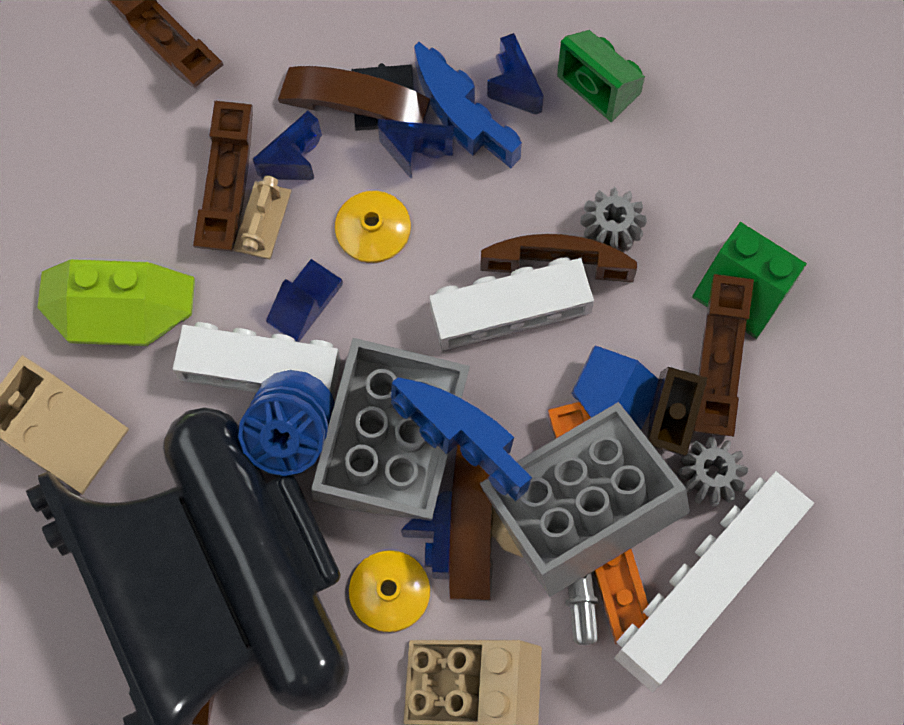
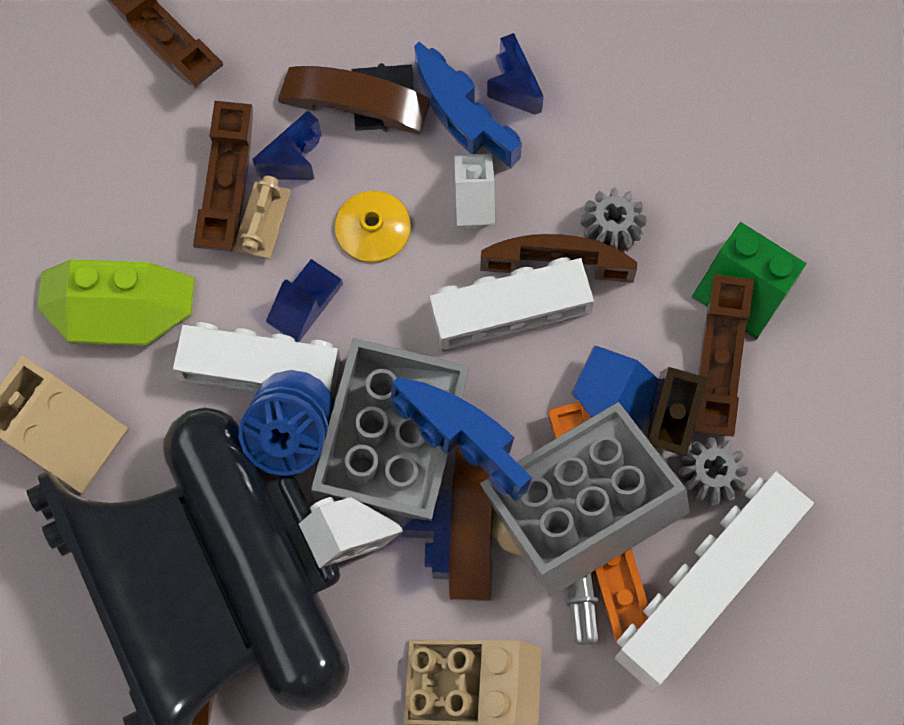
yellow dish [349,550,430,632] -> none
clear blue slope [378,119,454,178] -> none
green slope [557,30,645,123] -> none
none -> white slope [299,497,403,568]
none -> white slope [454,153,495,229]

